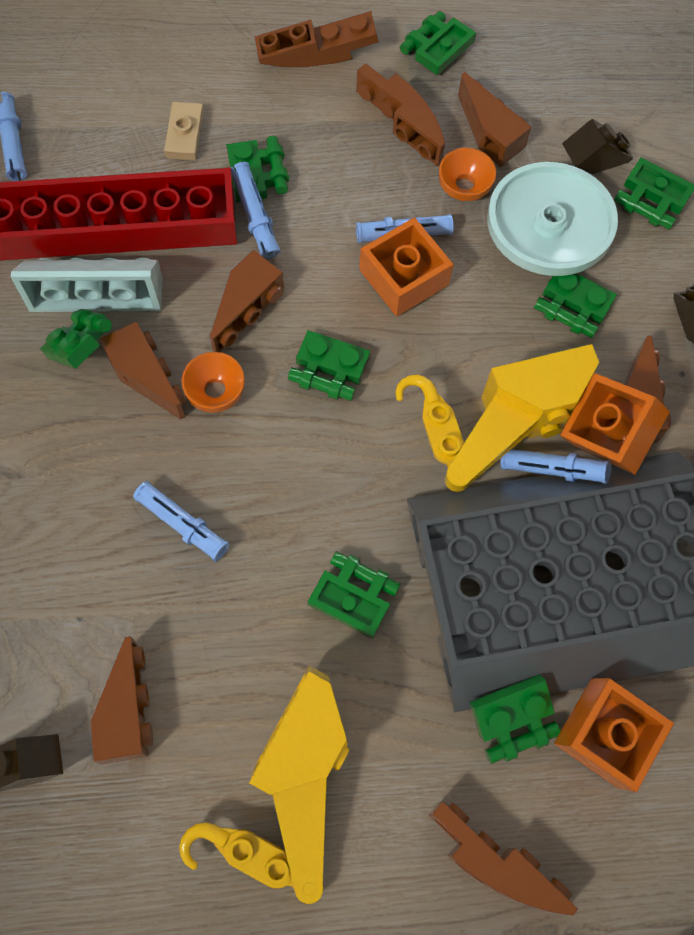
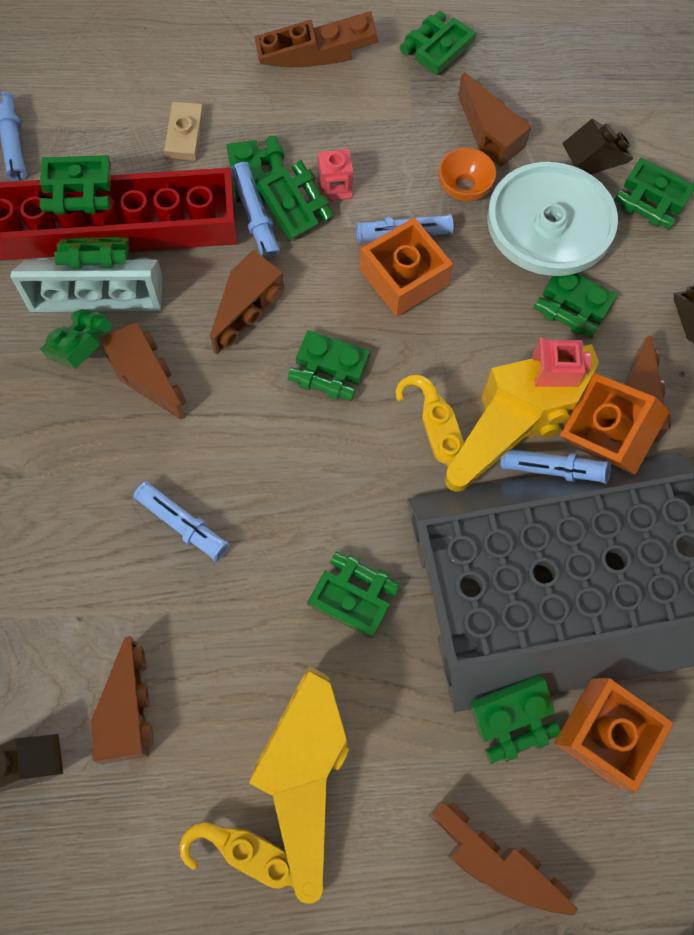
orange piece [181,352,245,413] -> none
dark orange slope [356,63,445,166] -> none
none -> green plate [40,155,111,215]
none -> green plate [54,236,130,268]
none -> green plate [256,160,335,241]
none -> coral window [318,149,353,201]
none -> coral window [533,337,591,387]

